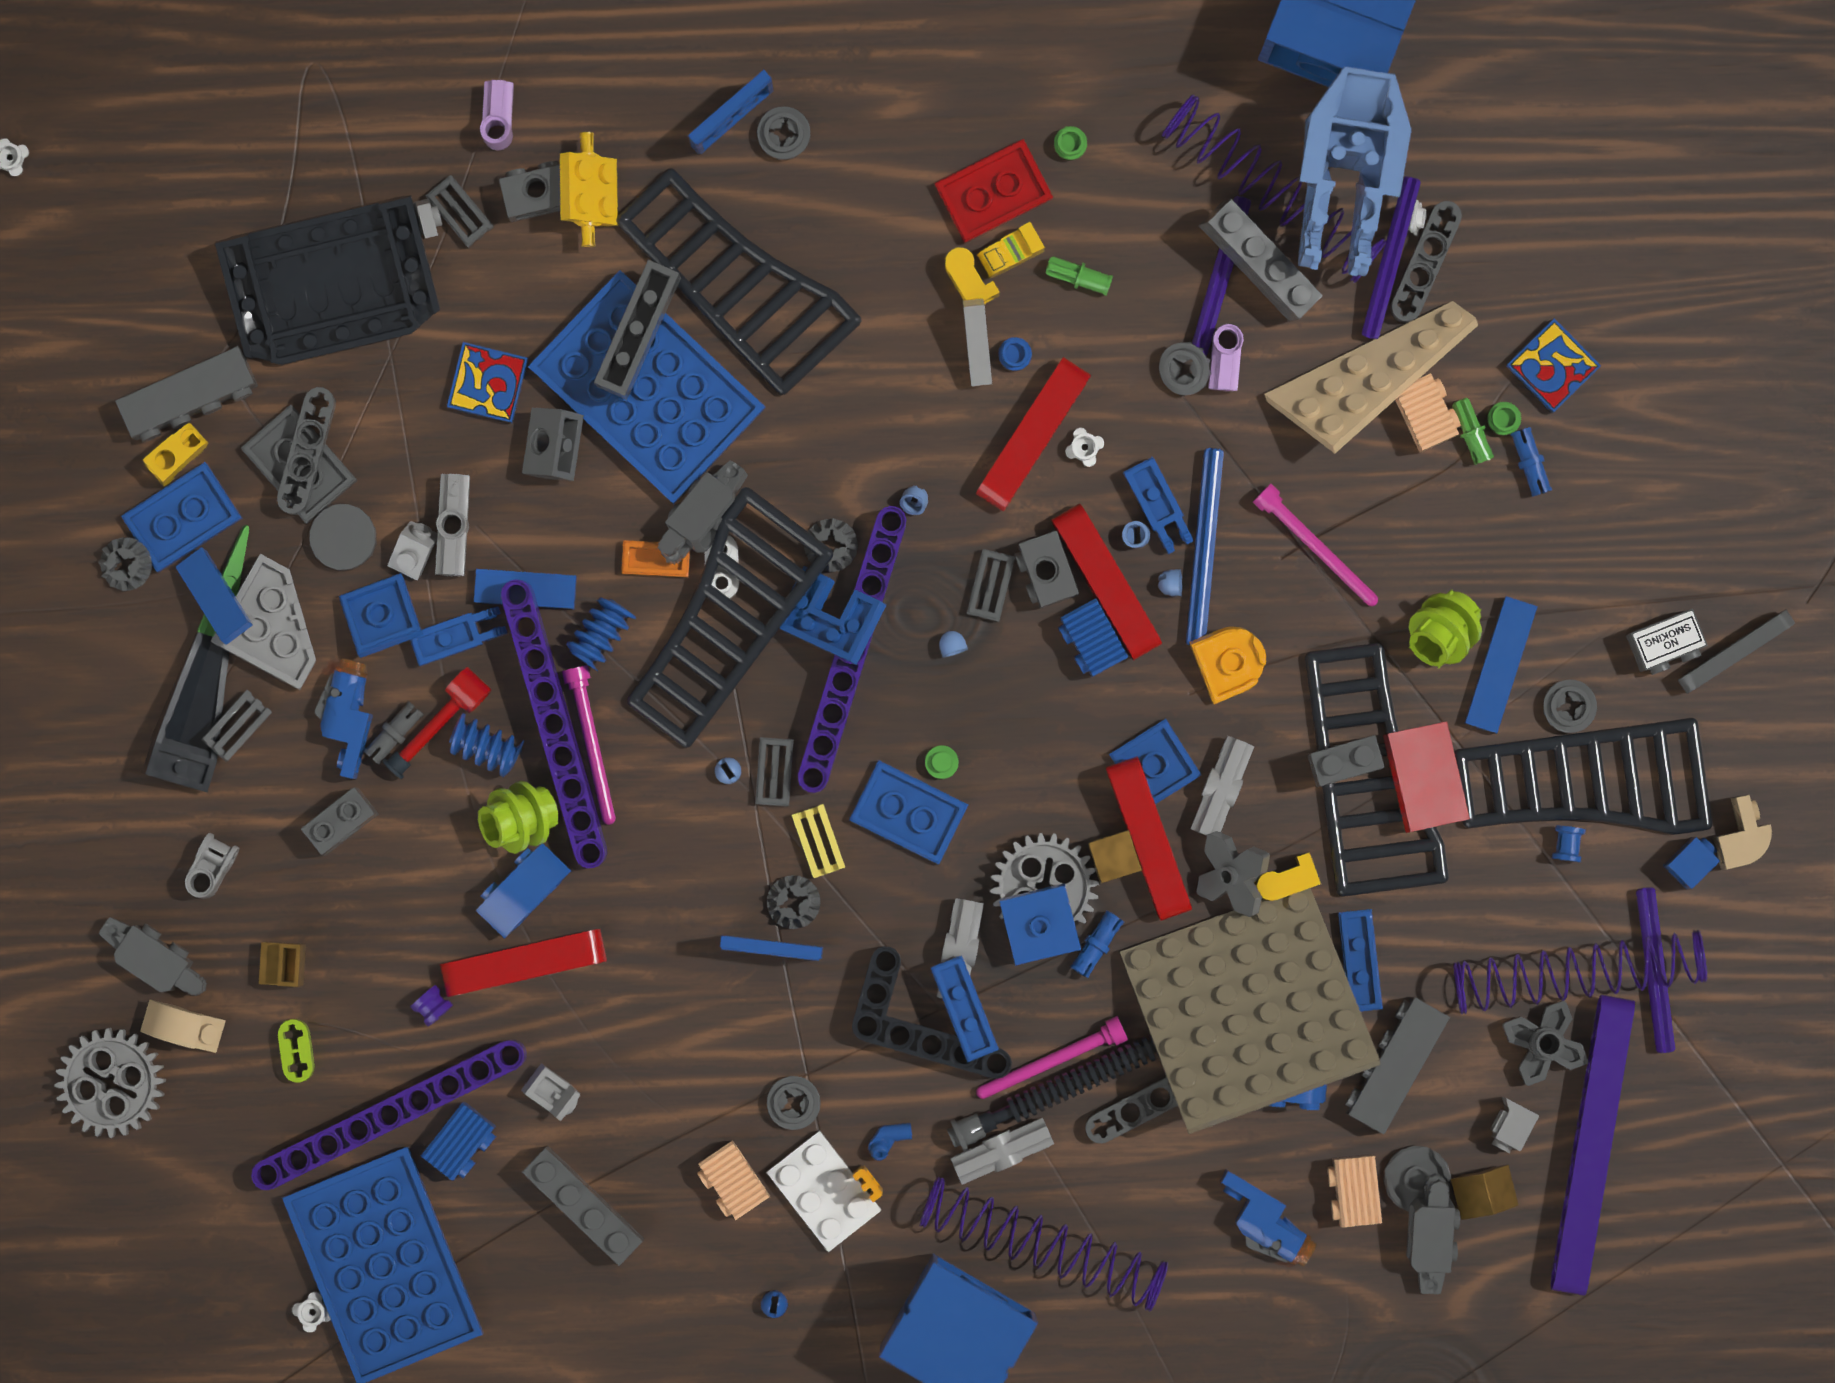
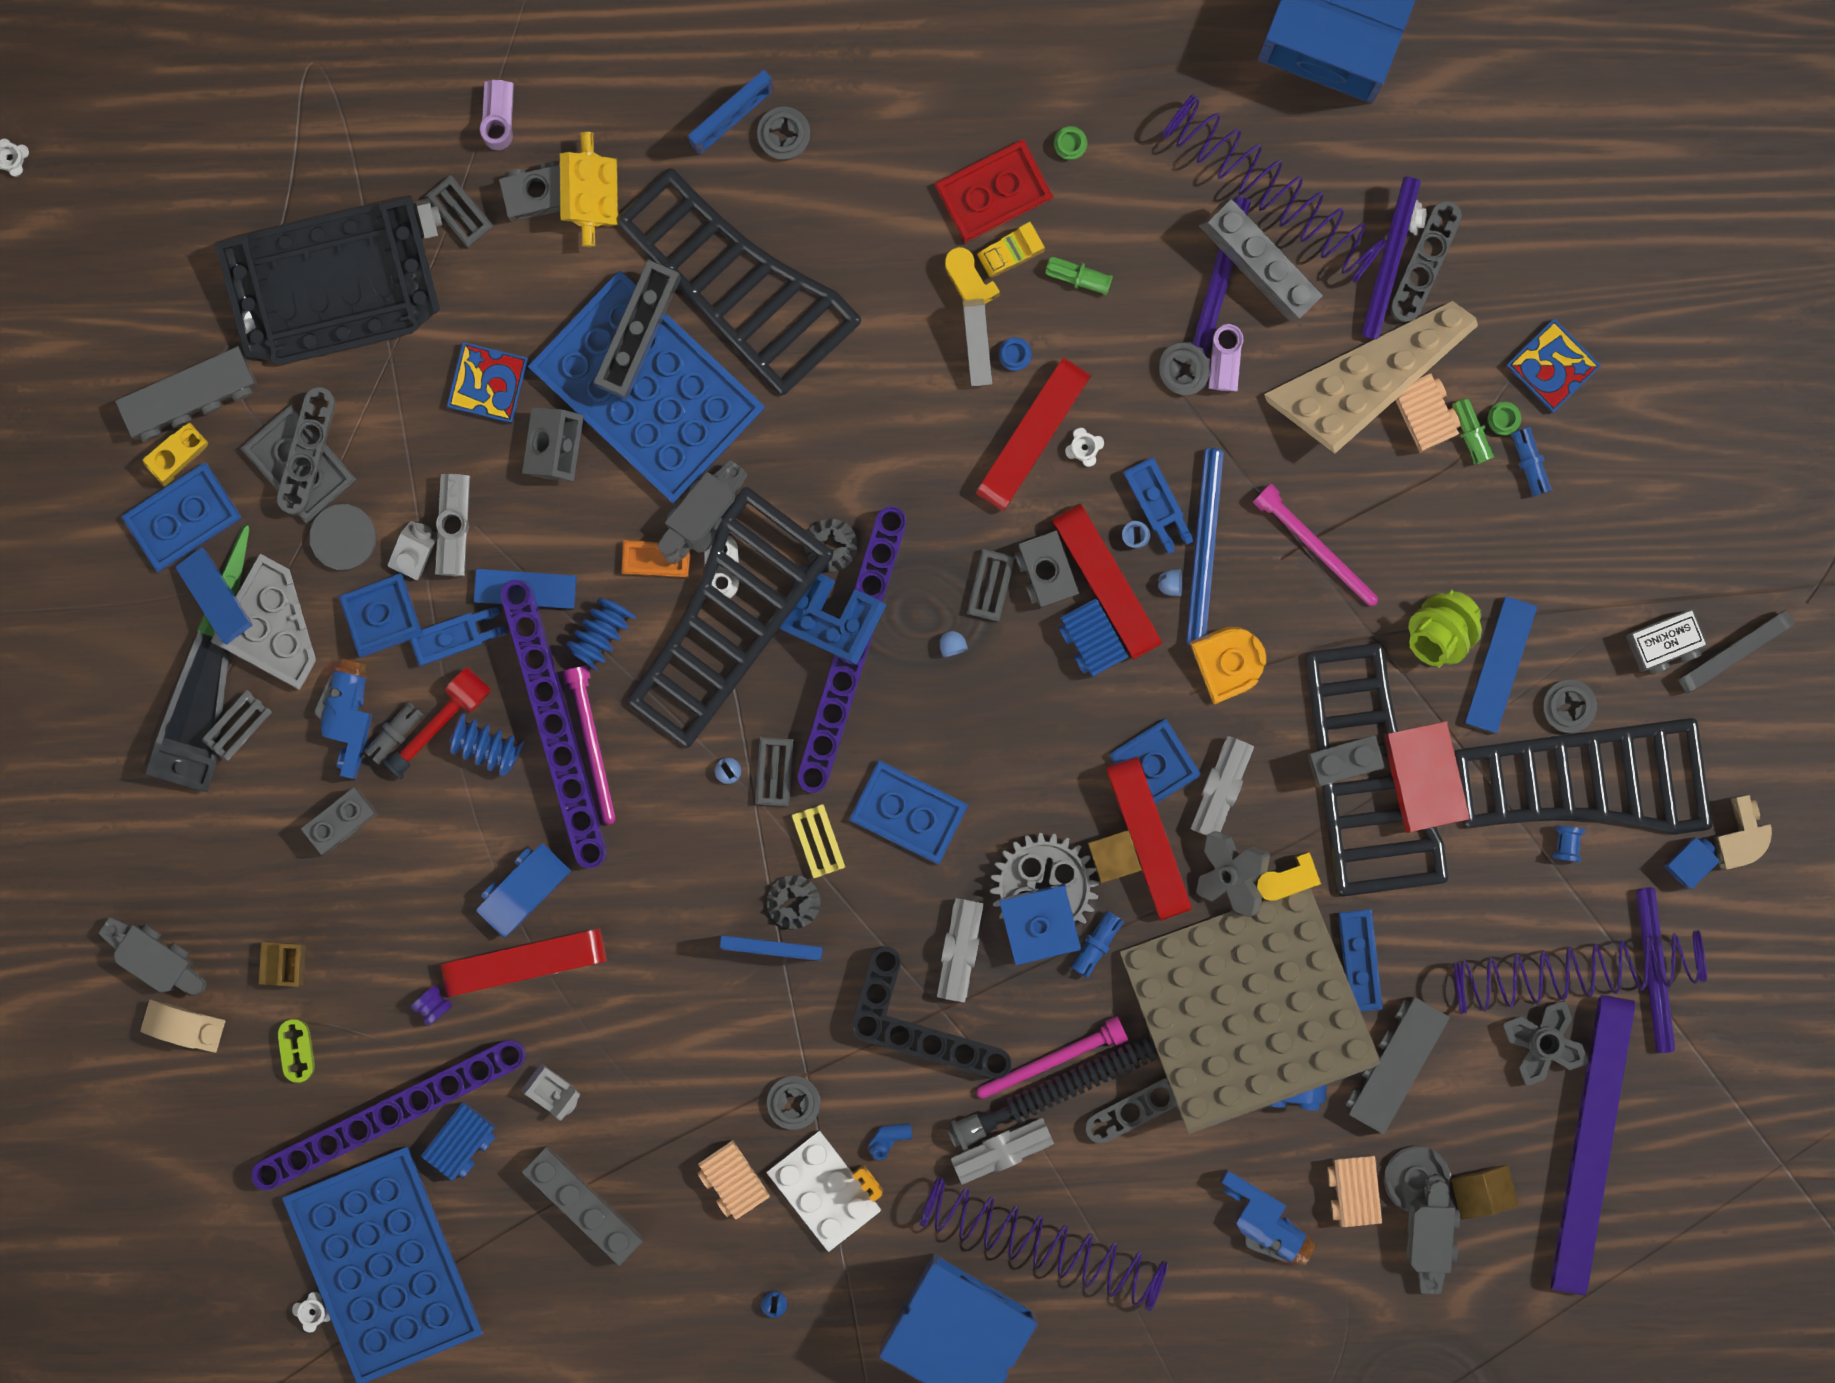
light grey gear [55,1028,166,1138] -> none
dark grey gear [98,537,152,591] -> none
light grey piece [185,832,240,899] -> none
lime piece [478,781,559,854] -> none
medium blue hinge [900,485,928,515] -> none
bright green plate [925,746,959,779] -> none
blue tile [931,955,999,1062] -> none
medium blue connector [1298,67,1411,276] -> none
light grey window [1490,1097,1539,1154] -> none

